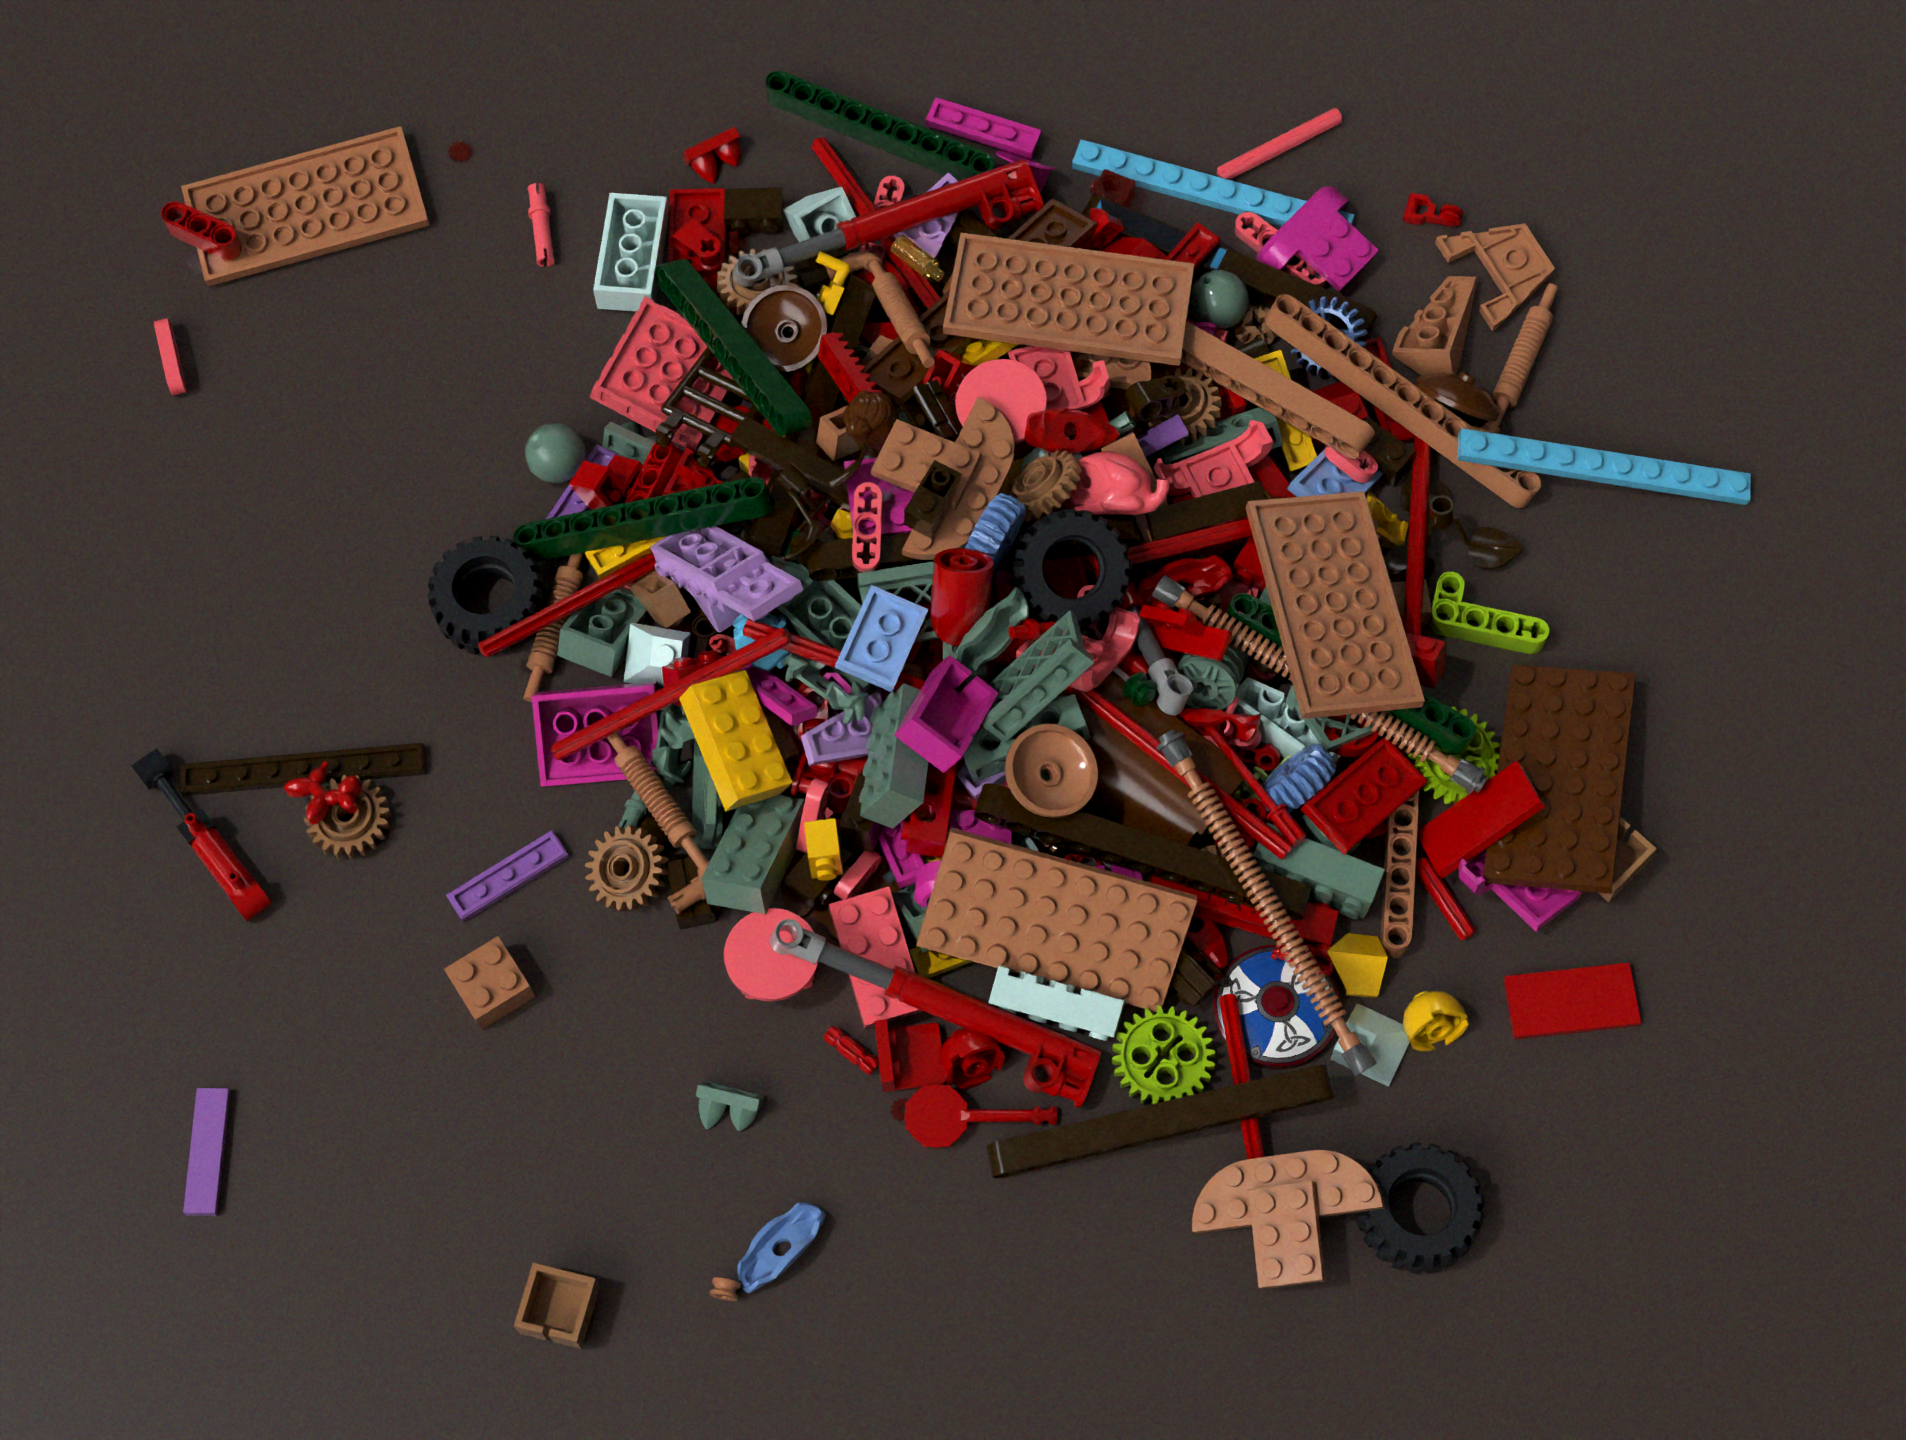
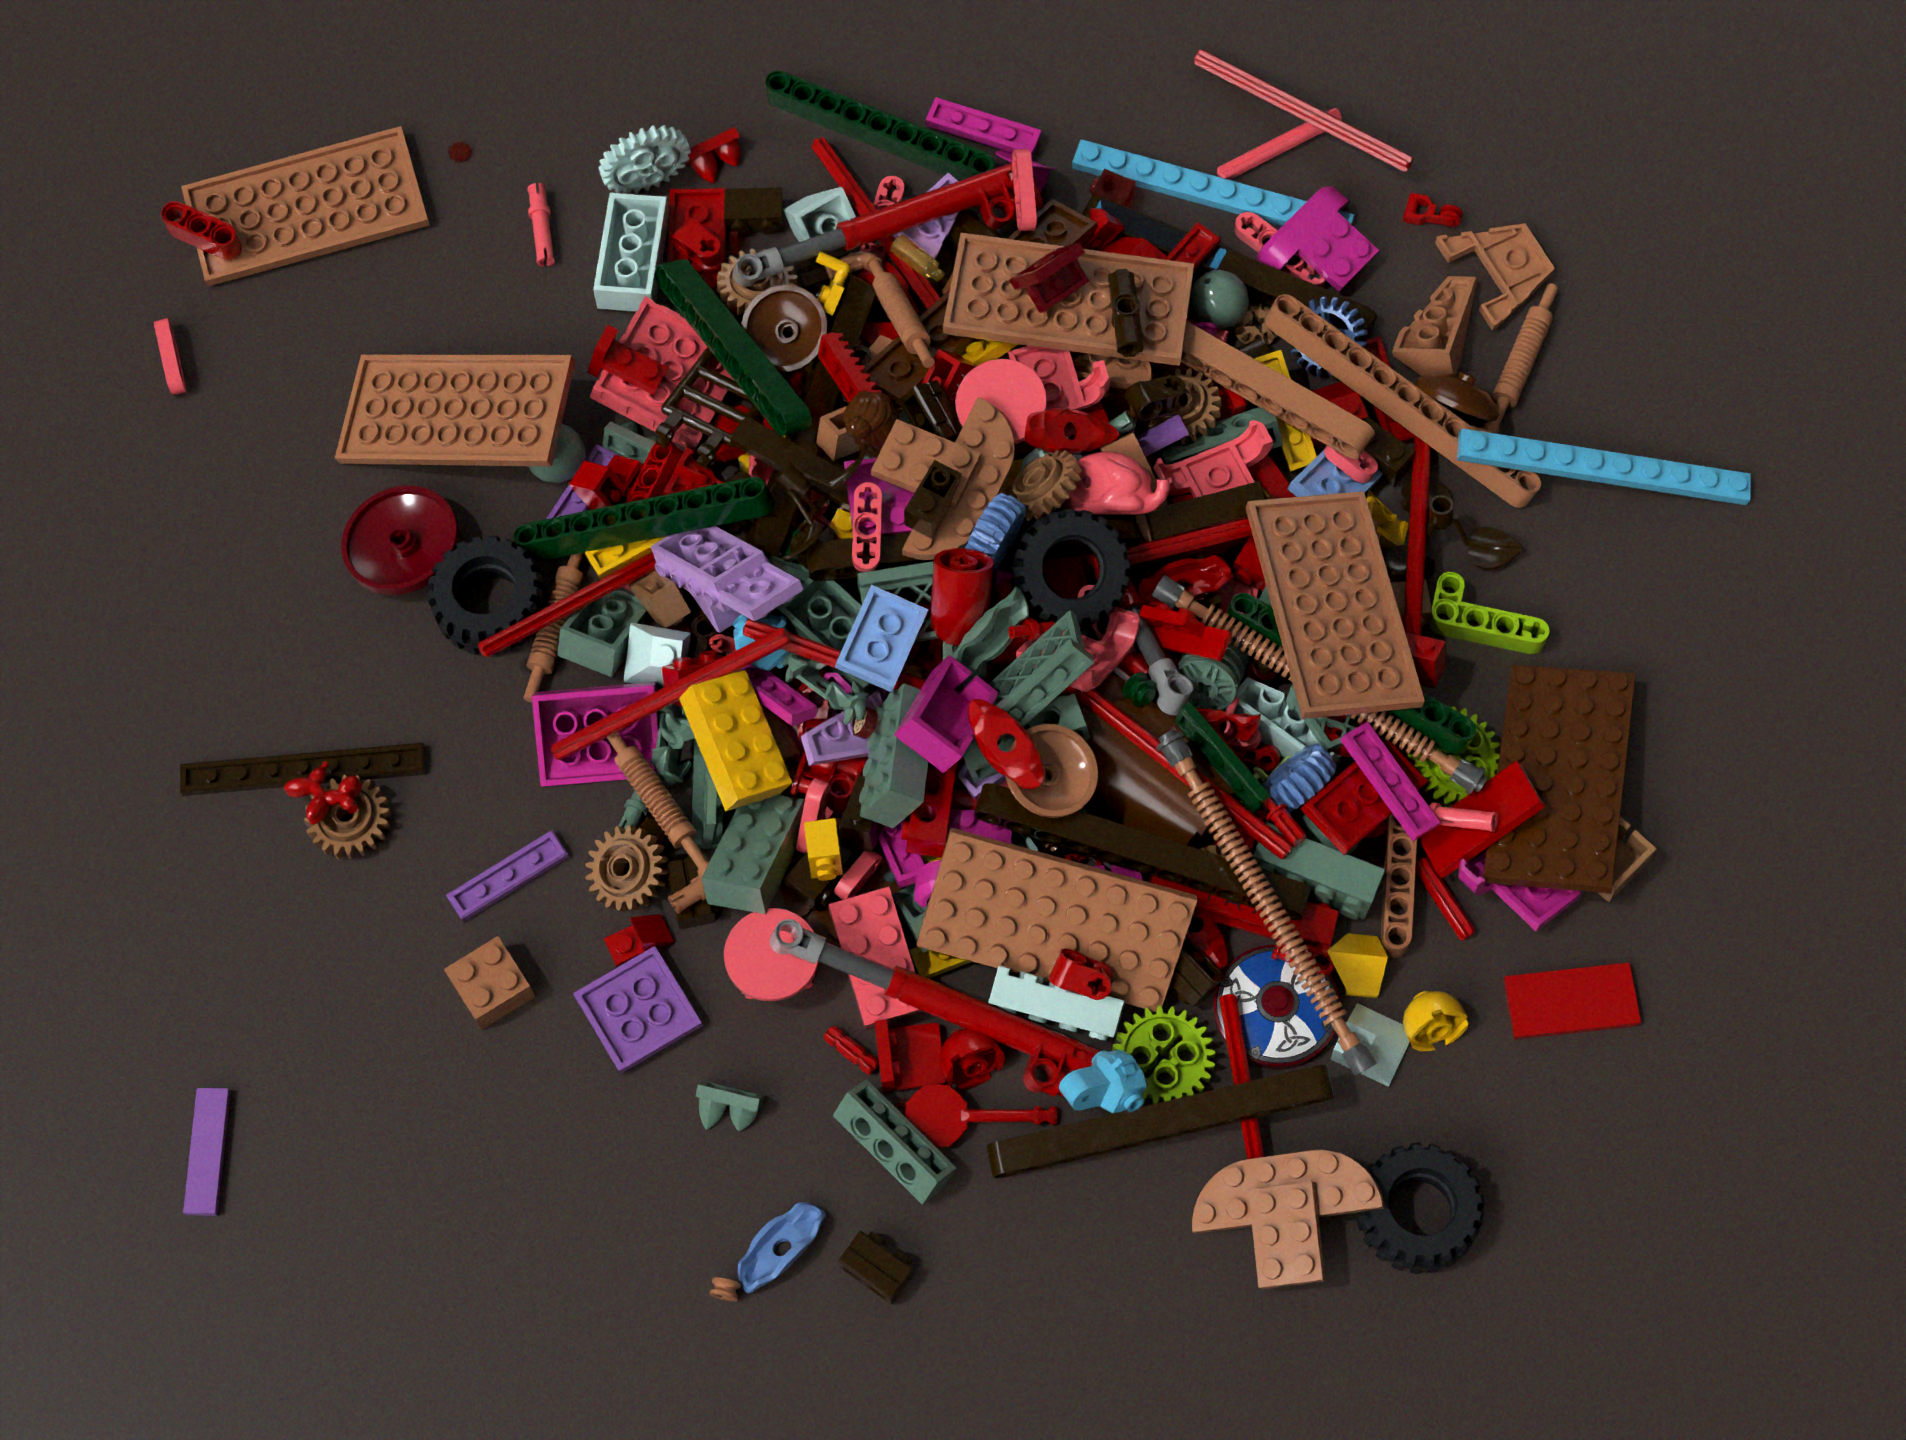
red piece [131,748,272,922] -> none
medium nougat piece [514,1263,600,1349] -> none
none -> nougat plate [335,355,576,467]
none -> dark red dish [341,486,460,595]
none -> medium lavender plate [573,946,703,1074]
none -> red bracket [587,325,668,395]
none -> light aqua gear [598,125,691,194]
none -> red slope [603,914,674,967]
none -> sand green brick [833,1079,957,1205]
none -> dark brown brick [838,1231,914,1305]
none -> clear red tile [853,707,878,739]
none -> red piece [968,699,1046,789]
none -> dark red bracket [1009,242,1089,313]
none -> coral beam [1012,149,1037,231]
none -> red piece [1049,948,1113,1000]
none -> medium azure piece [1059,1050,1147,1113]
none -> dark brown piece [1108,269,1144,357]
none -> dark green tile [1174,702,1271,815]
none -> axle [1194,49,1413,172]
none -> dark pink plate [1340,722,1440,841]
none -> coral pin [1428,803,1498,832]

